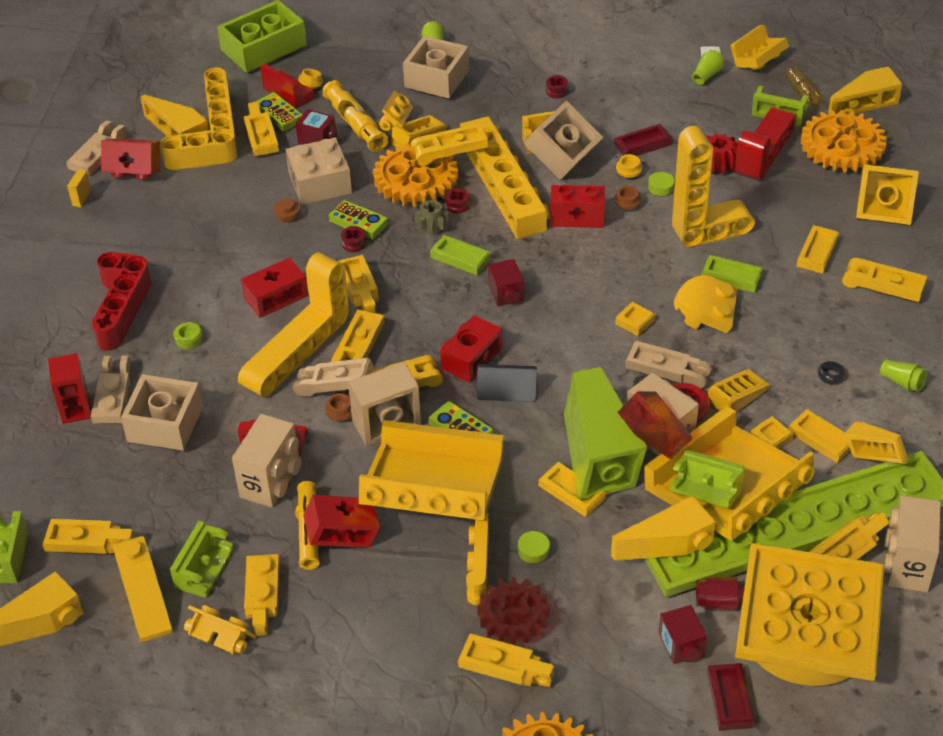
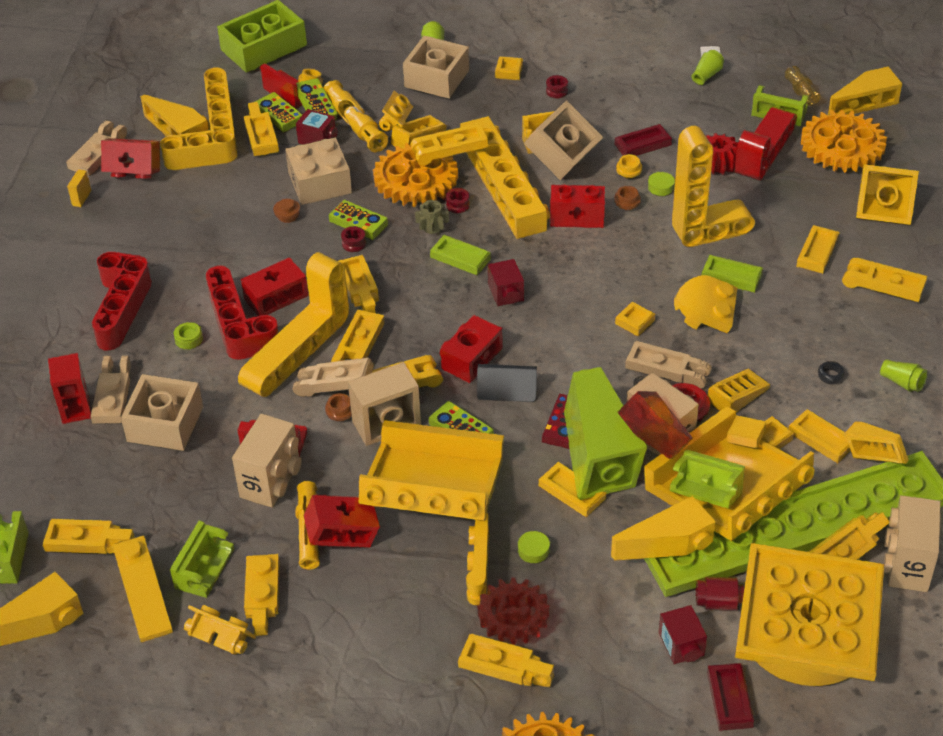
yellow bracket [731,25,789,70] -> none
none -> red beam [206,265,279,360]
none -> tile [296,78,338,120]
none -> yellow tile [495,56,523,80]
none -> dark red tile [542,393,569,449]
none -> yellow tile [727,415,766,448]

